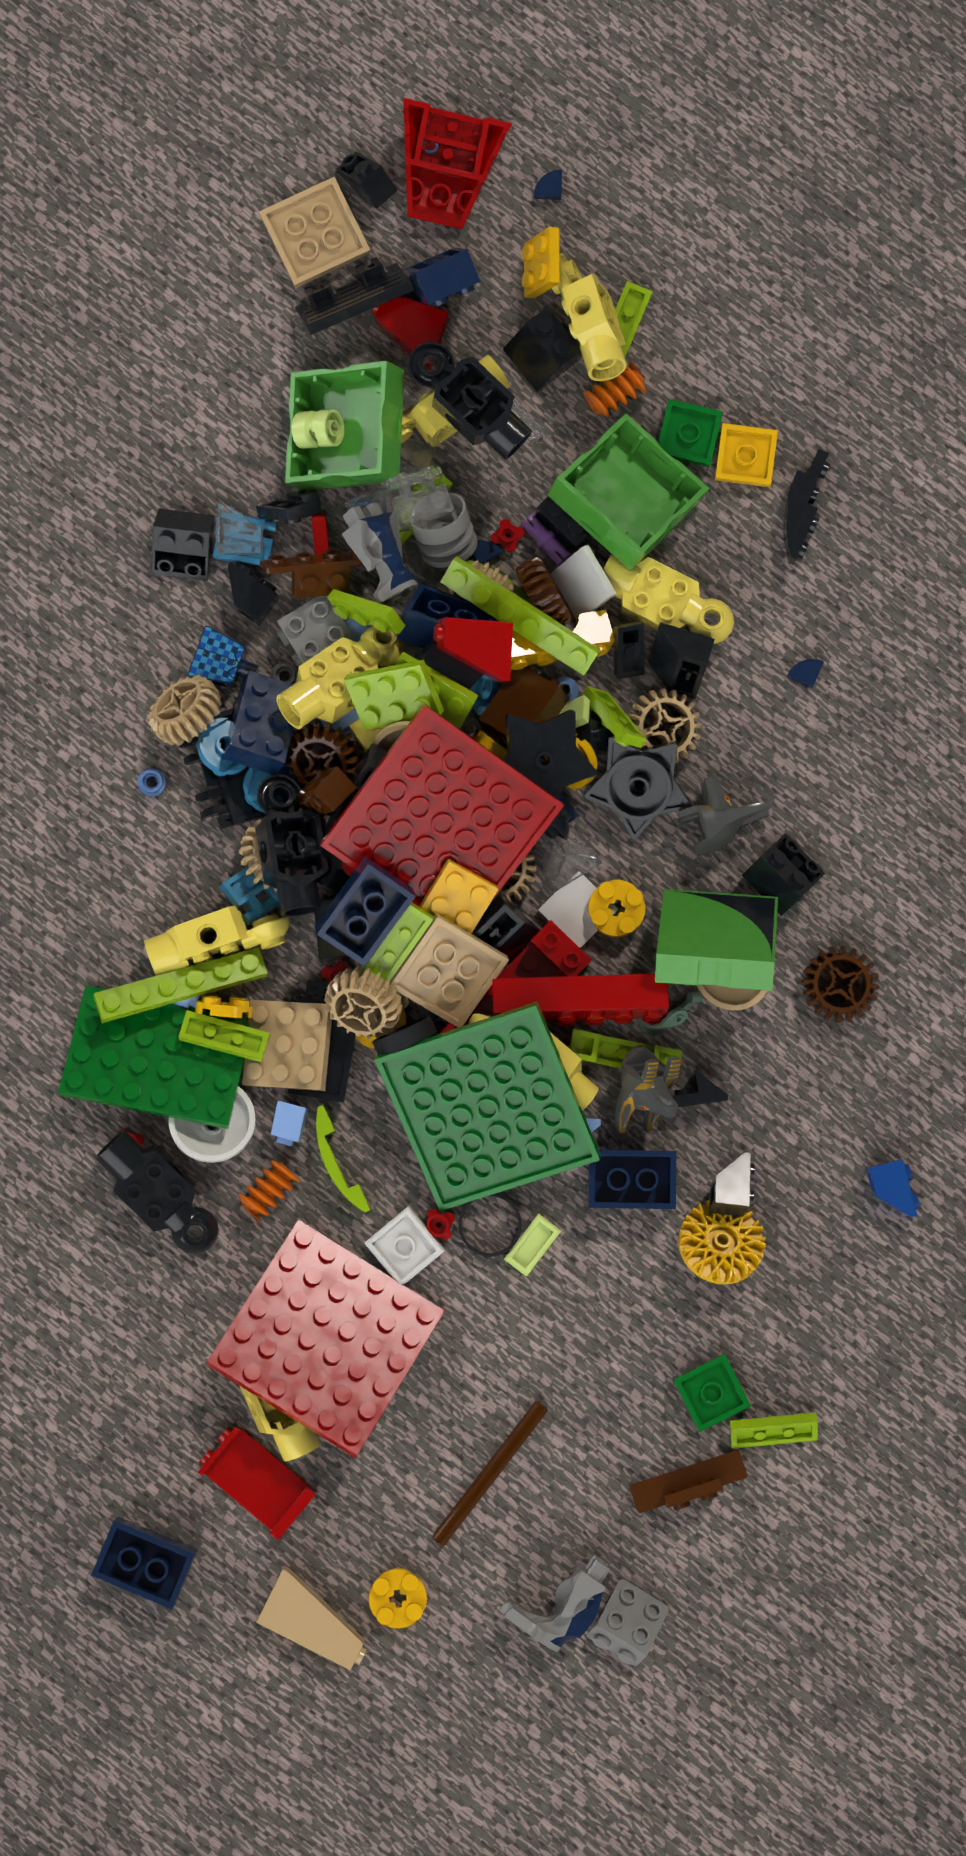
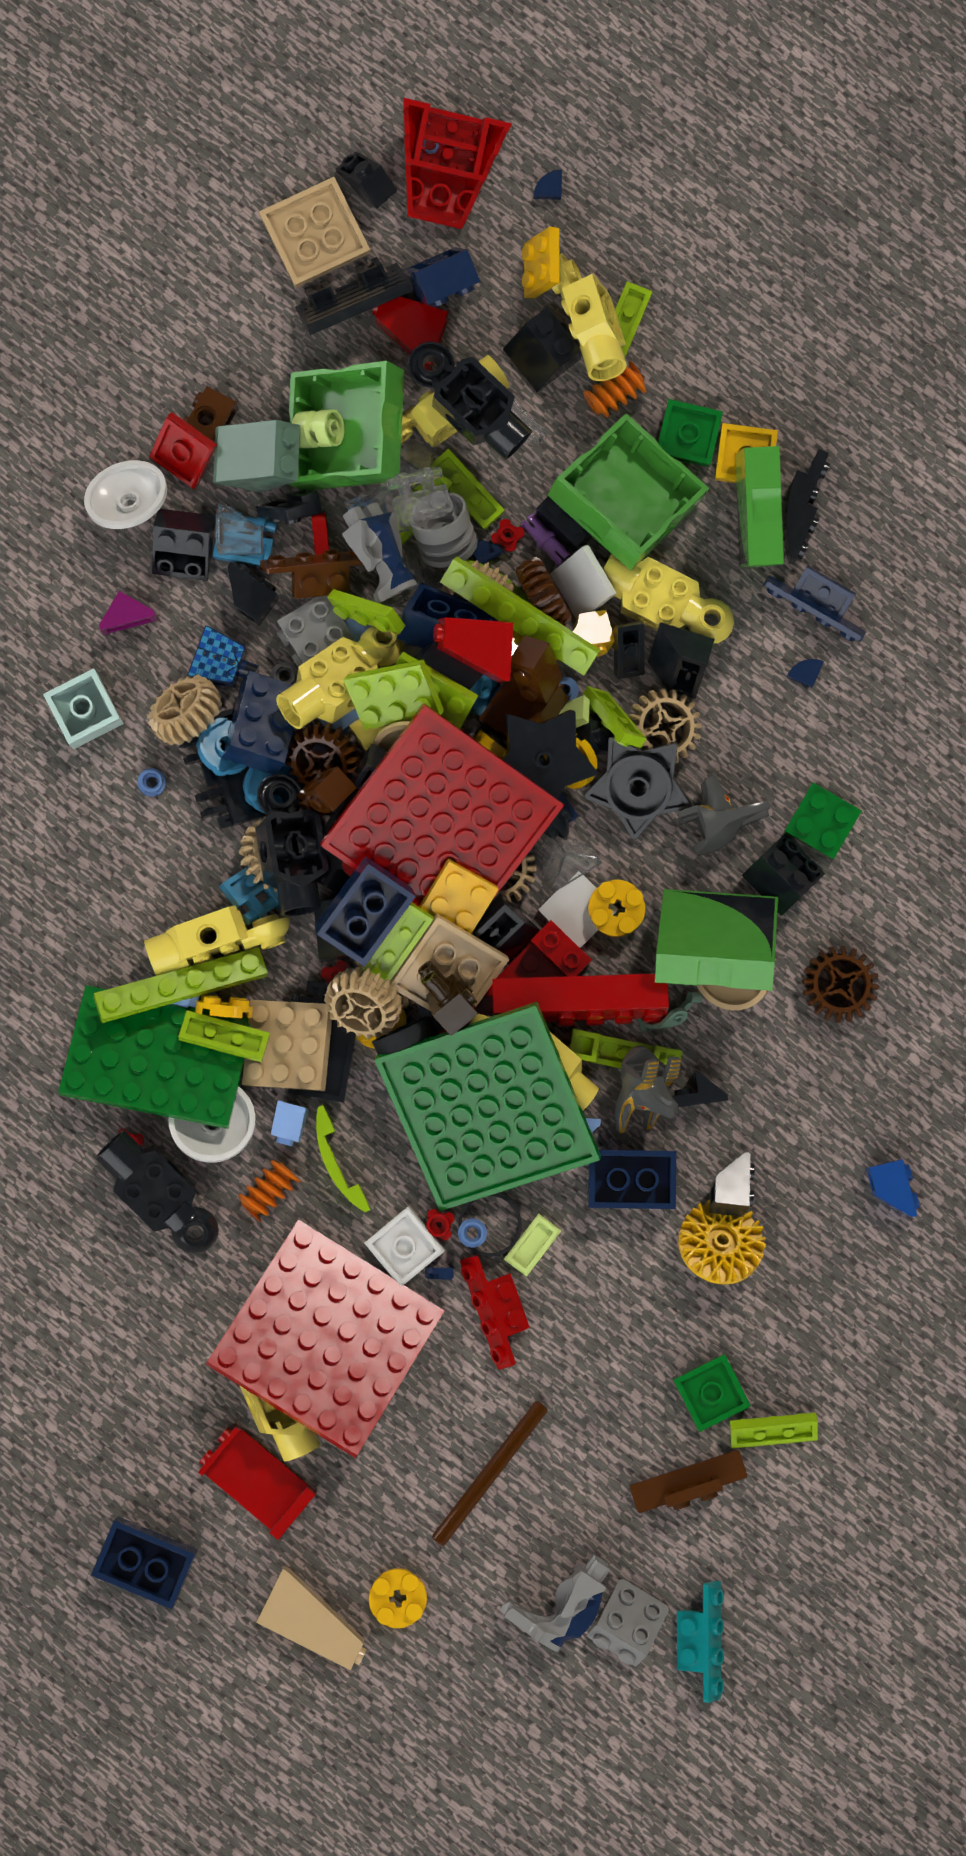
none -> light aqua slope [43,668,124,750]
none -> white dish [84,460,167,529]
none -> magenta slope [99,591,158,635]
none -> red tile [149,412,217,489]
none -> reddish brown brick [183,386,238,442]
none -> sand green slope [213,420,300,492]
none -> dark brown brick [418,961,478,1036]
none -> dark blue tile [425,1267,454,1280]
none -> lime plate [428,449,505,531]
none -> medium blue plate [458,1218,487,1248]
none -> red bracket [460,1255,530,1369]
none -> reddish brown brick [511,636,562,704]
none -> teal bracket [677,1580,724,1703]
none -> bright green tile [735,446,784,568]
none -> dark blue bracket [763,565,866,642]
none -> green plate [784,783,862,860]

